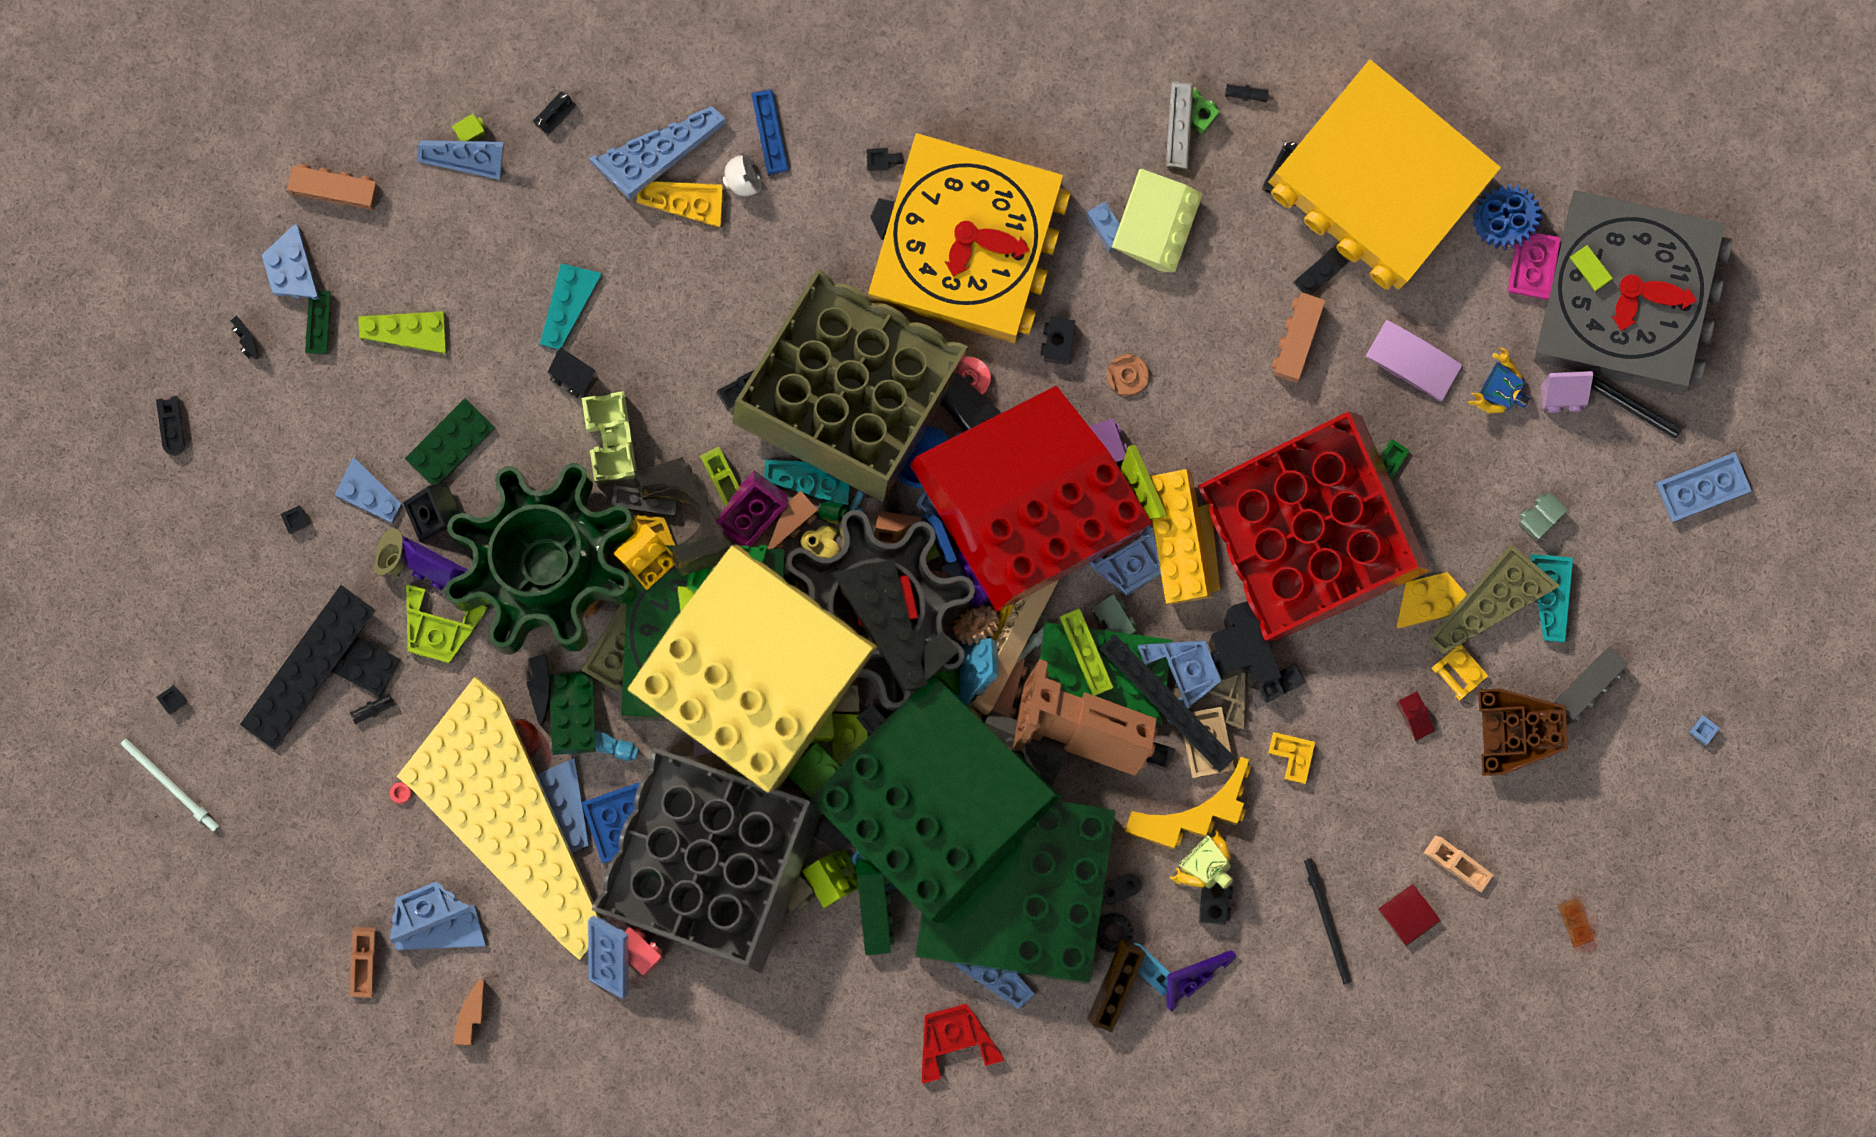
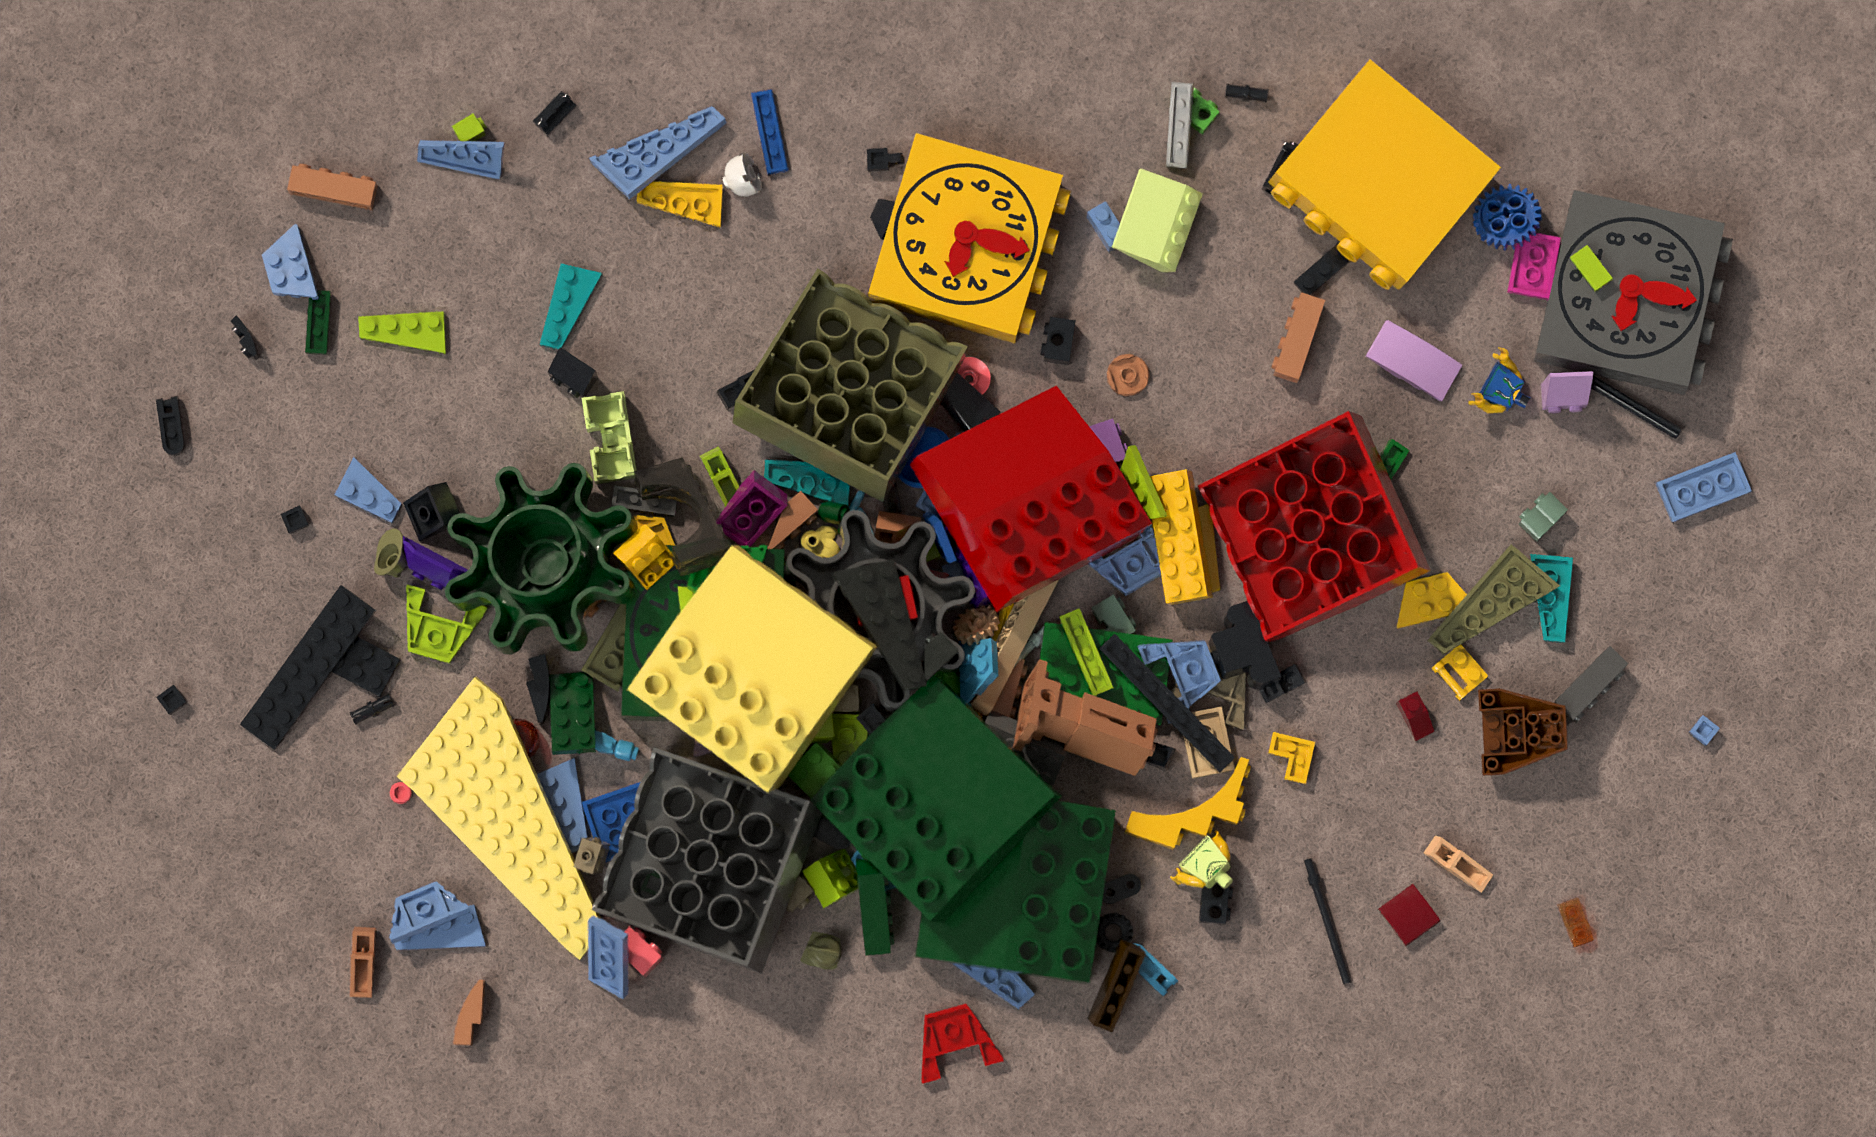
light aqua bar [121,738,219,832] -> none
dark green plate [405,398,495,485] -> none
dark purple wing [1166,950,1236,1011] -> none
none -> dark tan head [573,837,611,874]
none -> olive piece [800,931,842,970]

